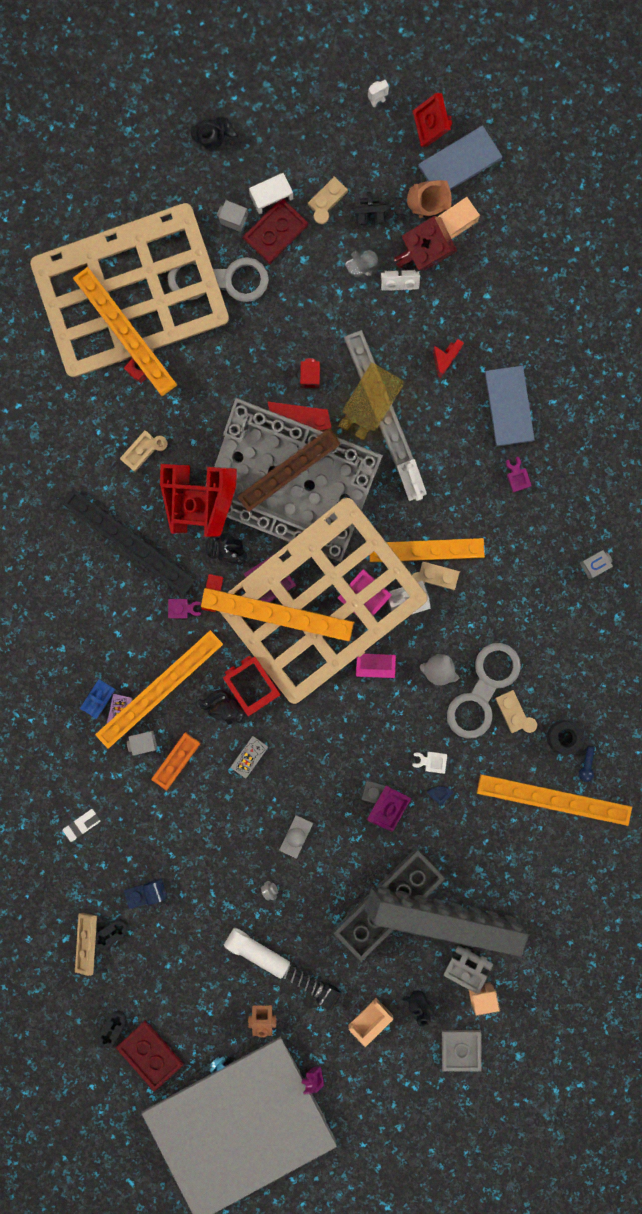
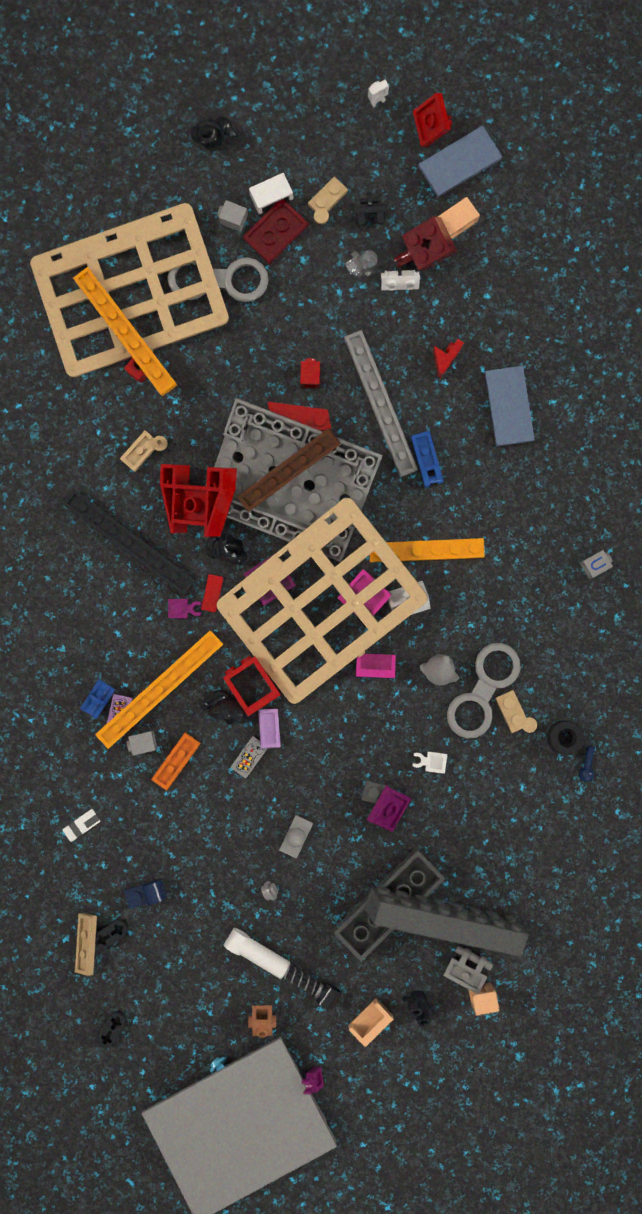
dark red tile [116,1020,184,1092] -> none
light orange plate [201,588,354,641] -> none
clear yellow tile [339,362,405,441] -> none
white hinge [397,459,427,501] -> none
nougat helmet [407,180,451,218] -> none
tan hinge [412,562,460,590] -> none
dark blue tile [427,786,454,806] -> none
light grey tile [442,1030,481,1071] -> none
light orange tile [477,774,632,826] -> none
magenta plate [505,457,532,493] -> none
none -> lavender tile [258,709,281,749]
none -> blue plate [411,431,443,488]

